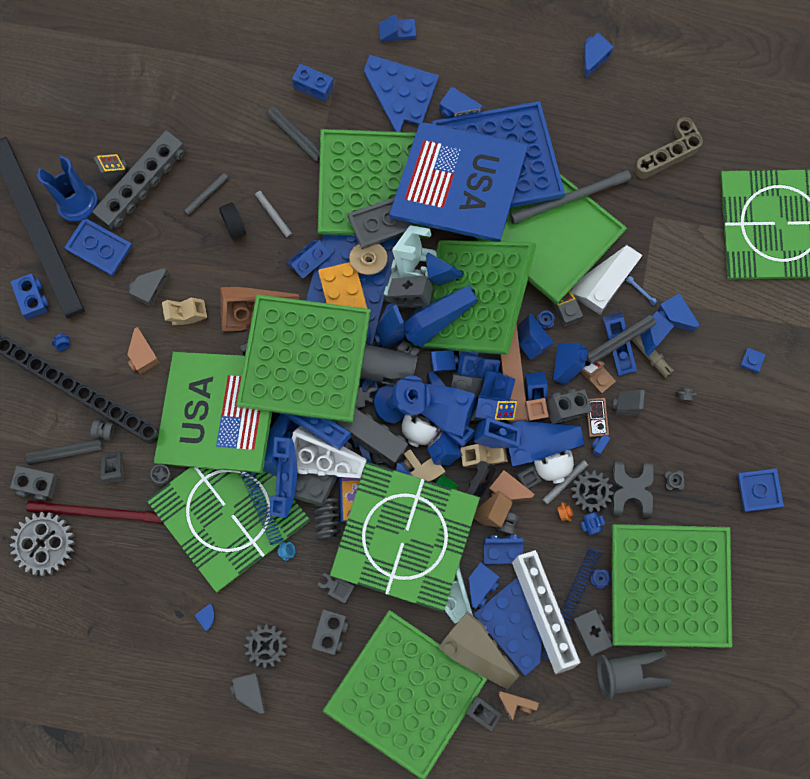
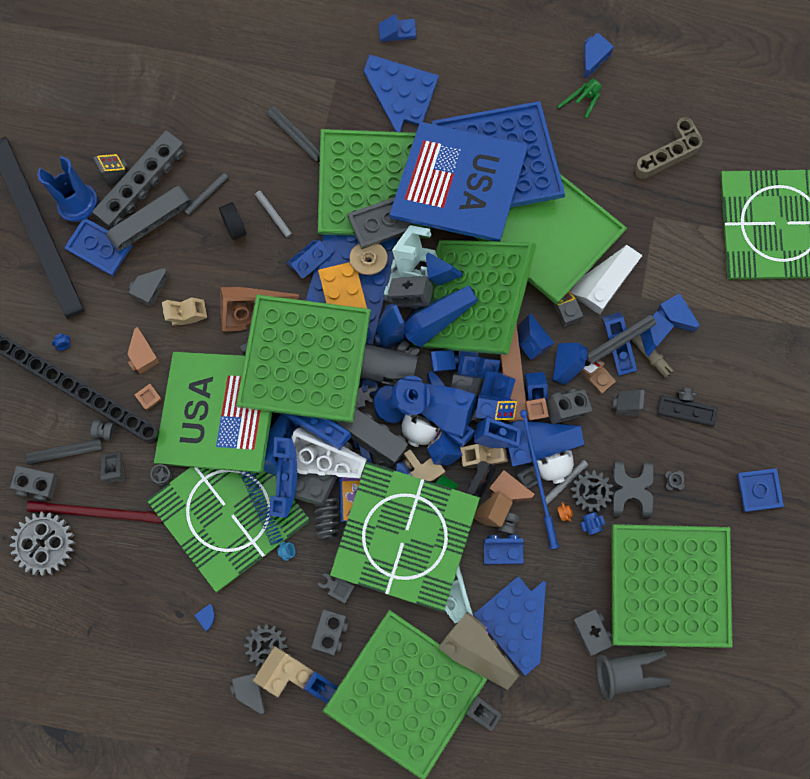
blue brick [10,273,49,320] -> none
blue brick [292,64,334,102] -> none
blue slope [439,87,482,118] -> none
blue slope [468,562,500,610] -> none
medium nougat slope [498,691,539,721] -> none
dark grey piece [510,170,631,224] -> none
white brick [512,550,580,674] -> none
blue plate [536,310,555,329] -> none
blue piece [541,548,602,660] -> none
tile [587,398,609,438] -> none
blue plate [591,434,610,457] -> none
blue plate [591,569,610,589] -> none
medium blue hinge [626,276,657,306] -> none
blue plate [740,348,765,373] -> none
none -> dark grey beam [106,186,192,251]
none -> nougat plate [135,384,162,411]
none -> tan brick [253,647,314,697]
none -> blue slope [303,671,338,703]
none -> blue piece [520,410,559,549]
none -> green plant [557,79,602,118]
none -> black tile [657,395,718,427]

